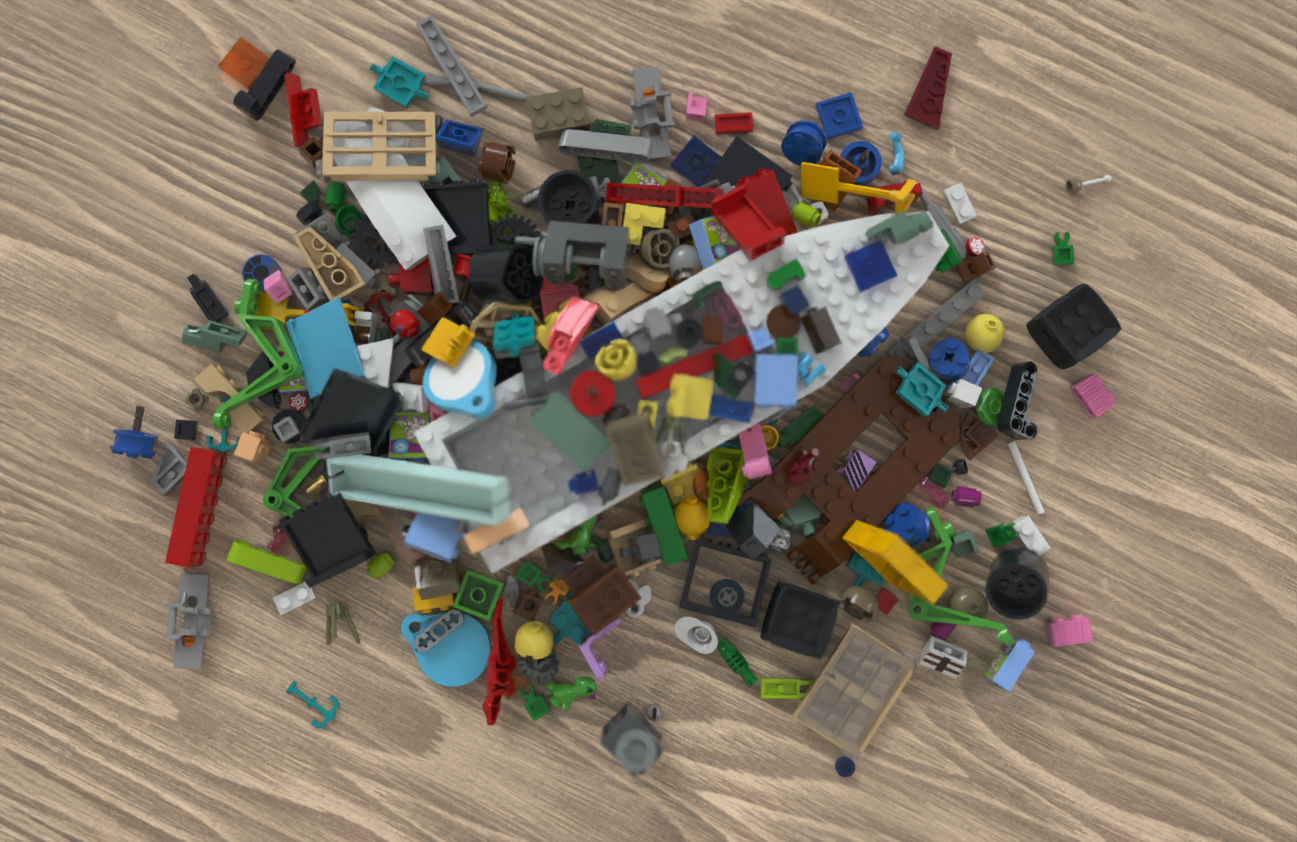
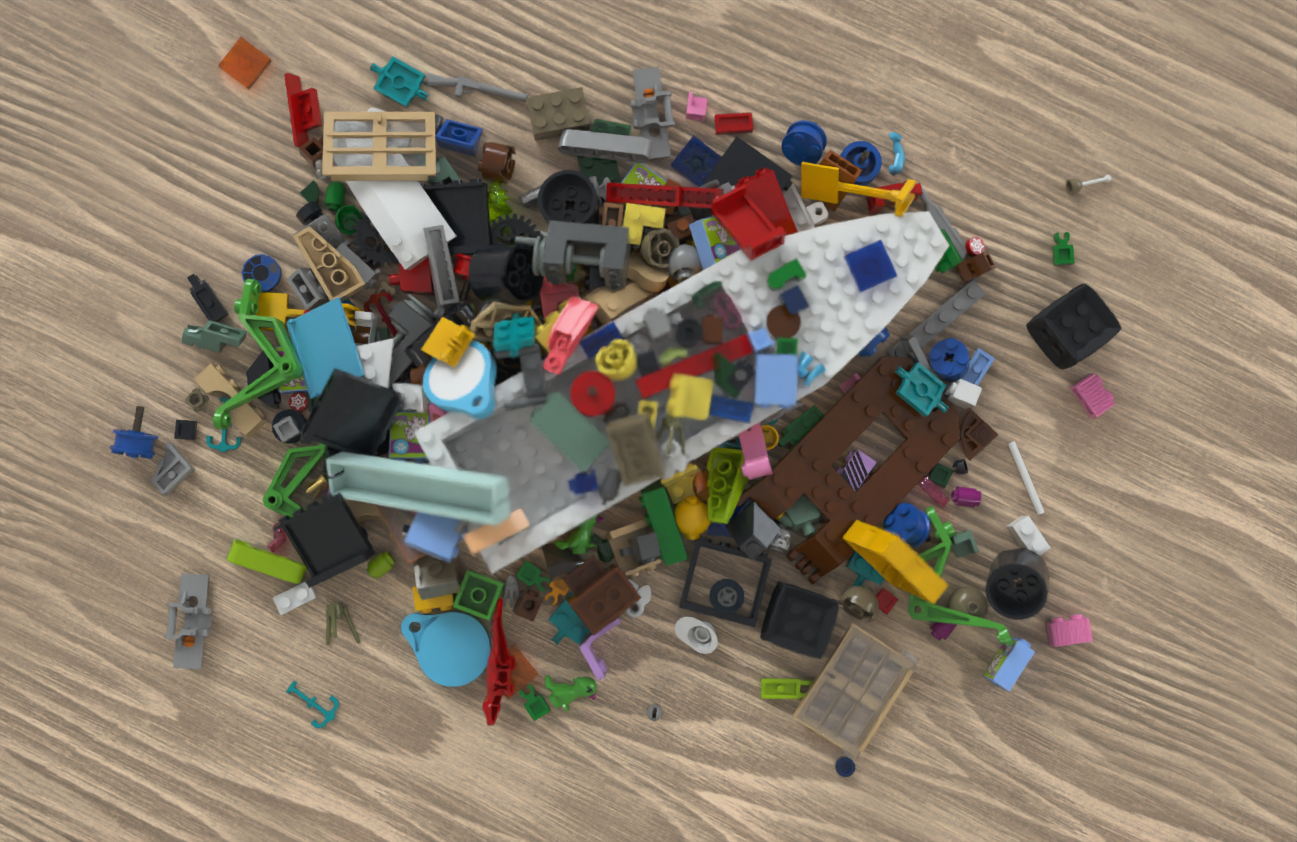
red brick [165,447,227,568] -> none
black beam [233,49,296,121] -> none
light nougat brick [234,431,272,463] -> none
bright pink panel [263,270,292,304] -> none
light grey hinge [312,432,371,459] -> none
red head [390,309,420,338] -> none
light grey beam [414,609,464,652] -> none
light grey plate [416,15,488,117] -> none
reddish brown brick [417,291,453,326] -> none
light yellow cylinder [514,621,554,659] -> none
dark grey gear [516,654,559,685] -> none
piece [600,701,663,777] -> none
green hinge [717,637,758,687] -> none
dark red piece [789,448,819,486] -> none
lime brick [791,202,821,228] -> none
dark brown brick [800,306,842,355] -> none
blue tile [815,92,863,140] -> none
sand green plate [865,211,933,245] -> none
dark red wing [904,46,952,130] -> none
white brick [920,636,967,679] -> none
white plate [943,183,977,226] -> none
light yellow cylinder [964,314,1005,353] -> none
bright green tile [976,388,1005,426] -> none
green plate [985,522,1020,547] -> none
black beam [997,361,1038,440] -> none

